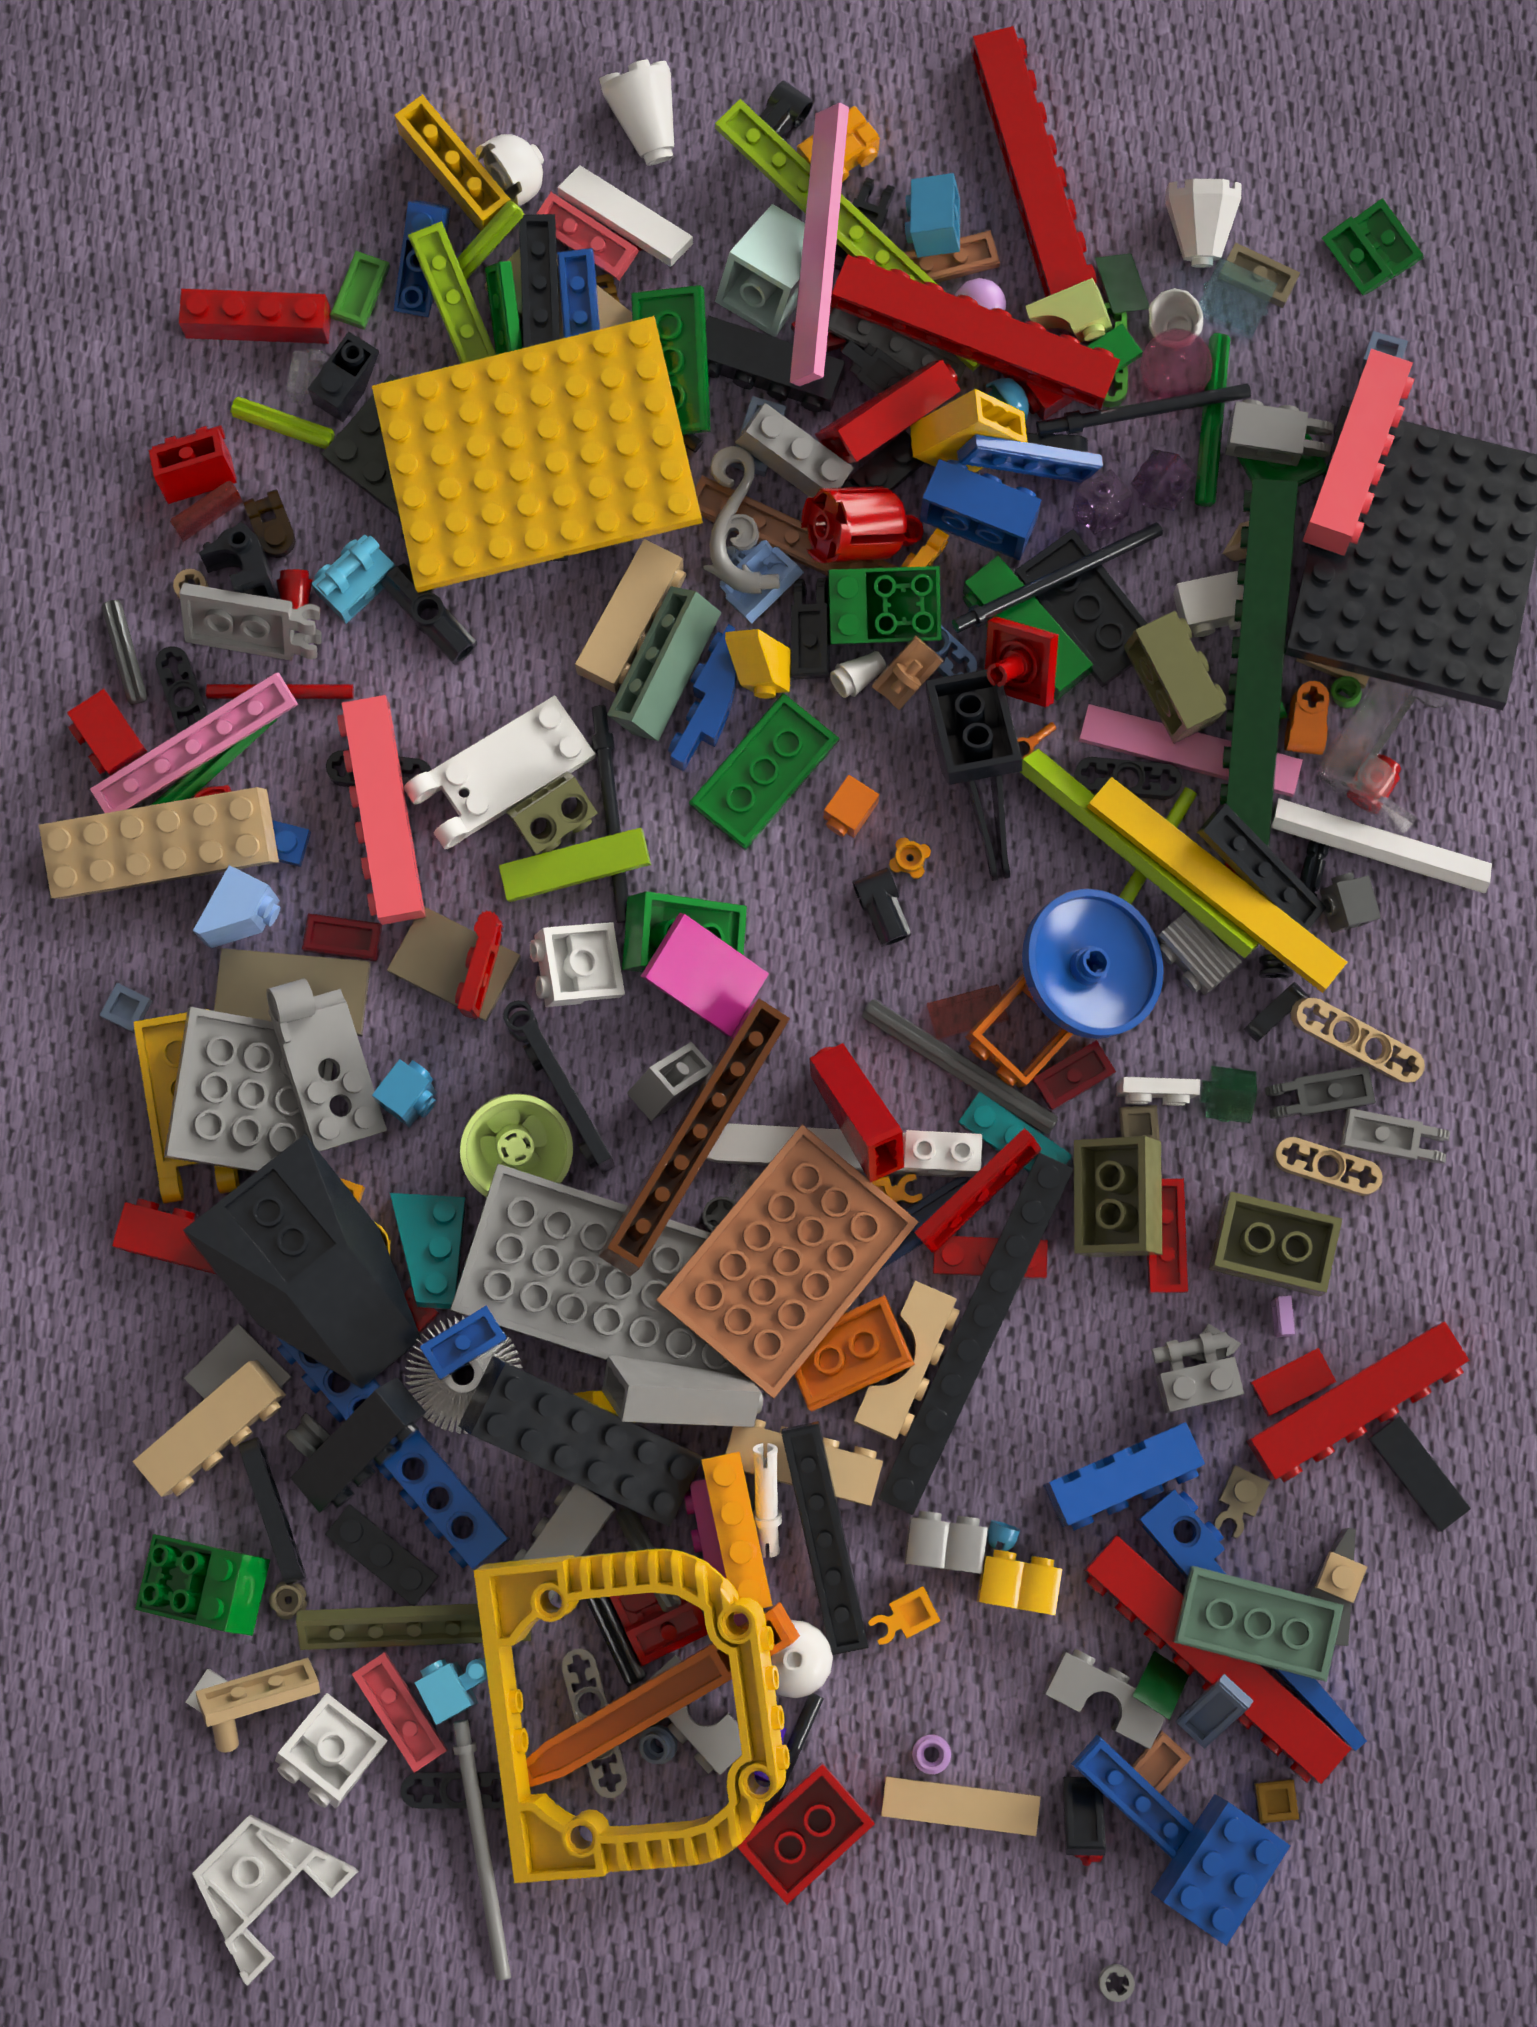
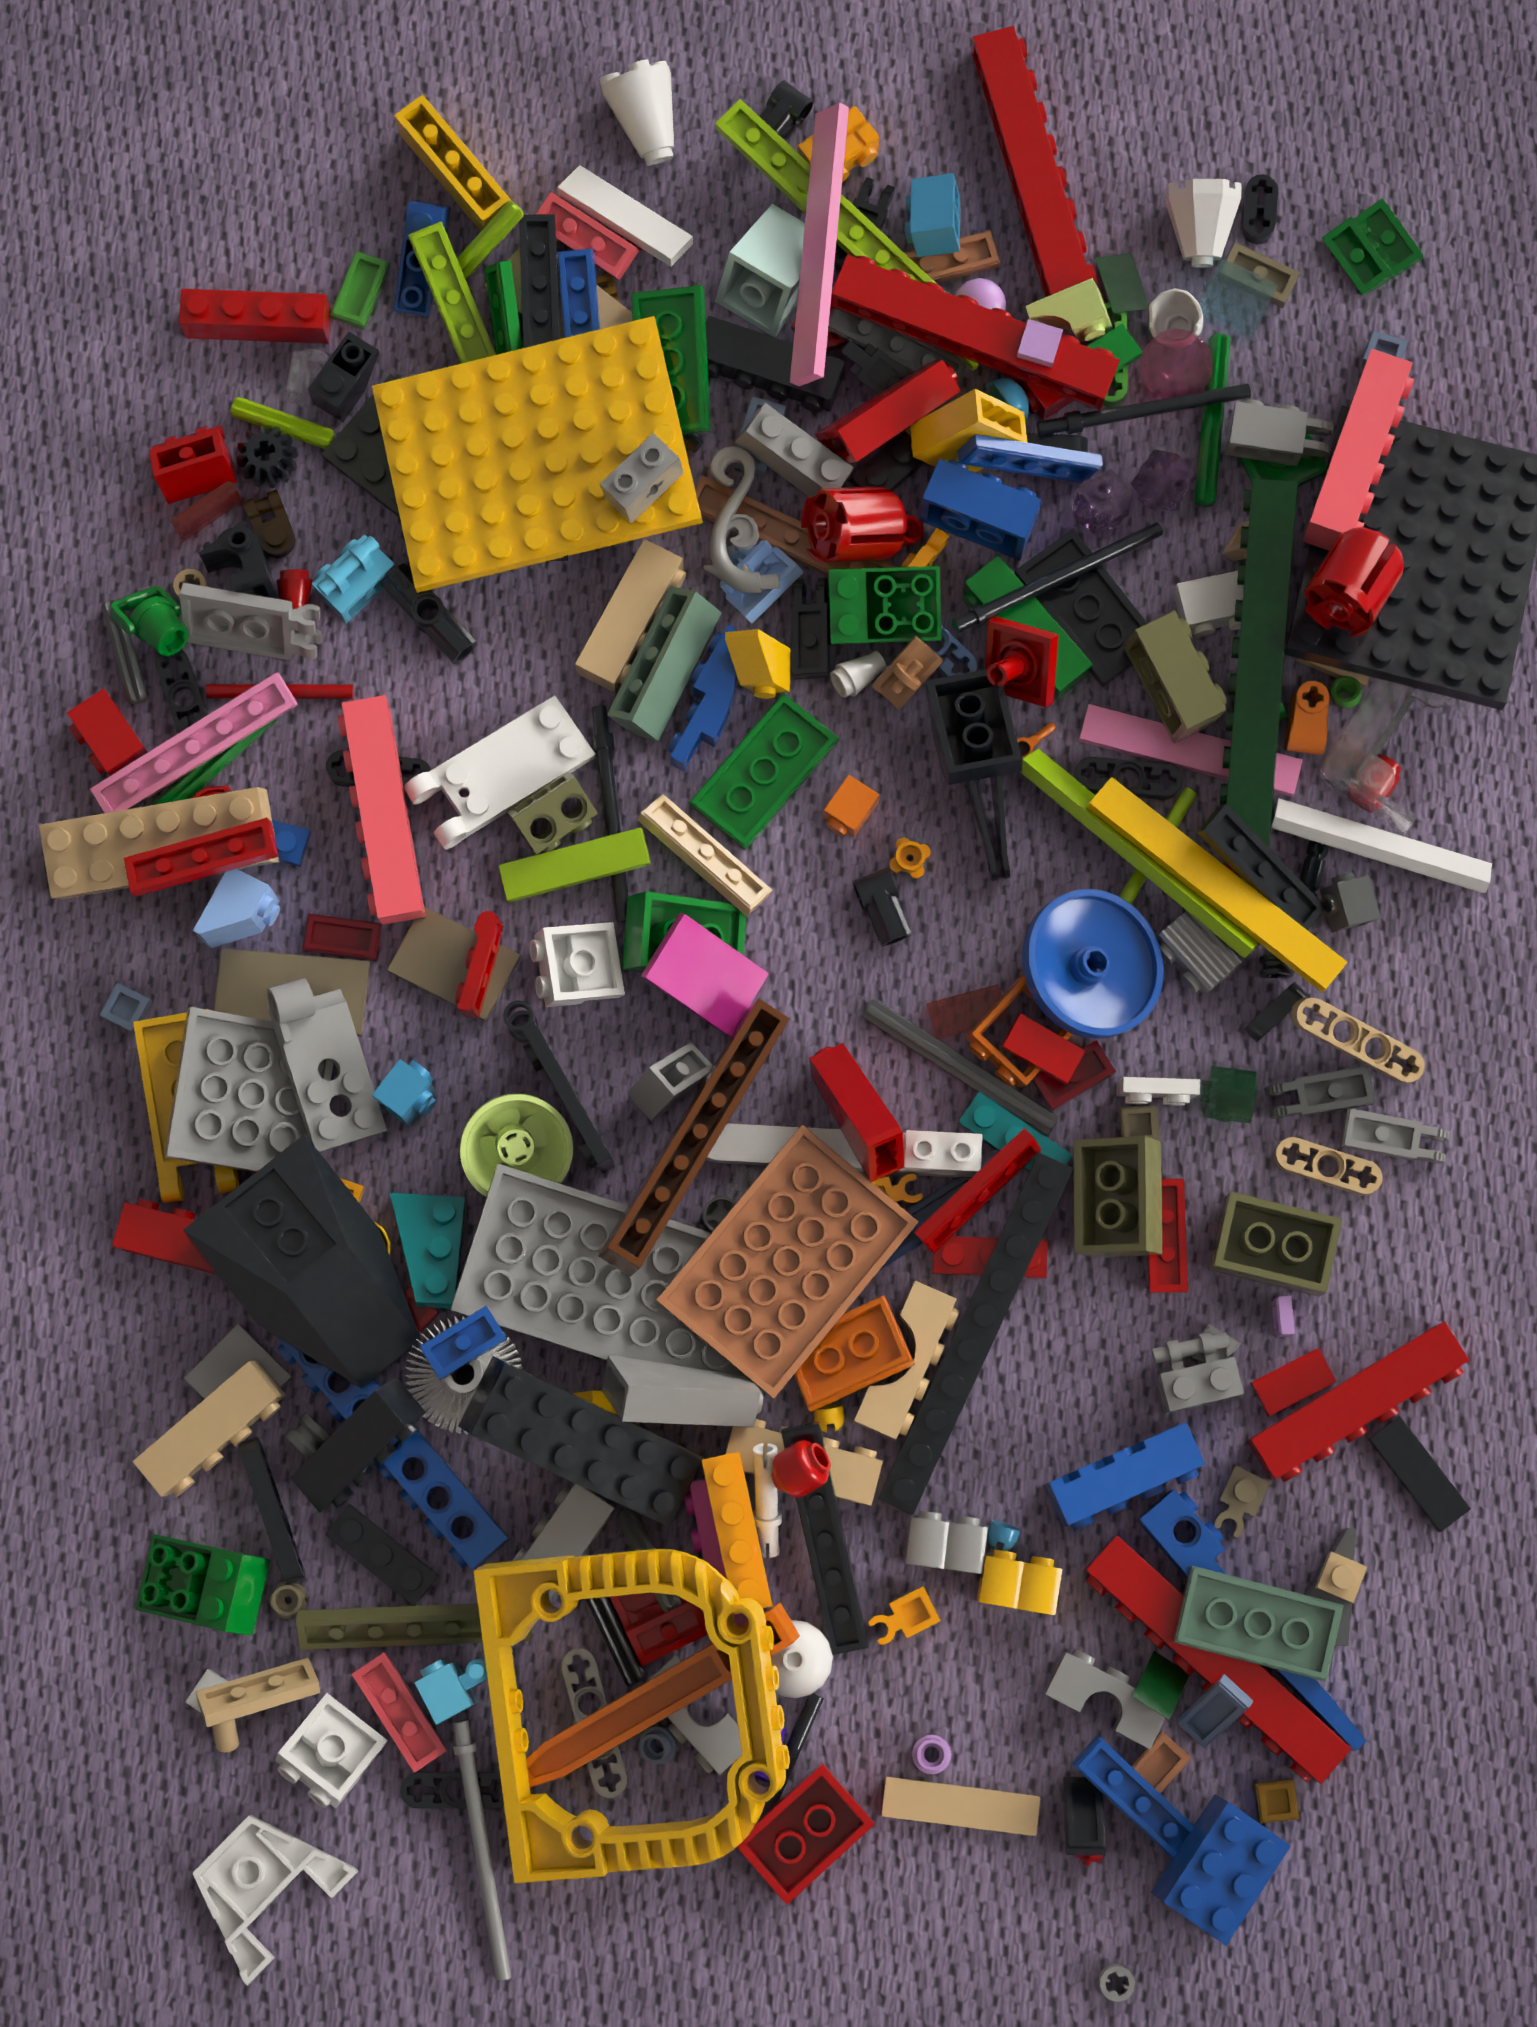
white cylinder [476,134,544,207] -> none
none -> green piece [111,586,189,656]
none -> red plate [124,818,279,897]
none -> black gear [236,425,298,489]
none -> light grey brick [600,433,684,524]
none -> tan tile [637,794,772,916]
none -> red head [771,1440,831,1498]
none -> yellow hinge [813,1404,845,1433]
none -> red tile [1000,1013,1085,1084]
none -> lavender tile [1017,319,1063,368]
none -> black beam [1241,174,1278,245]
none -> red cylinder [1303,527,1404,637]

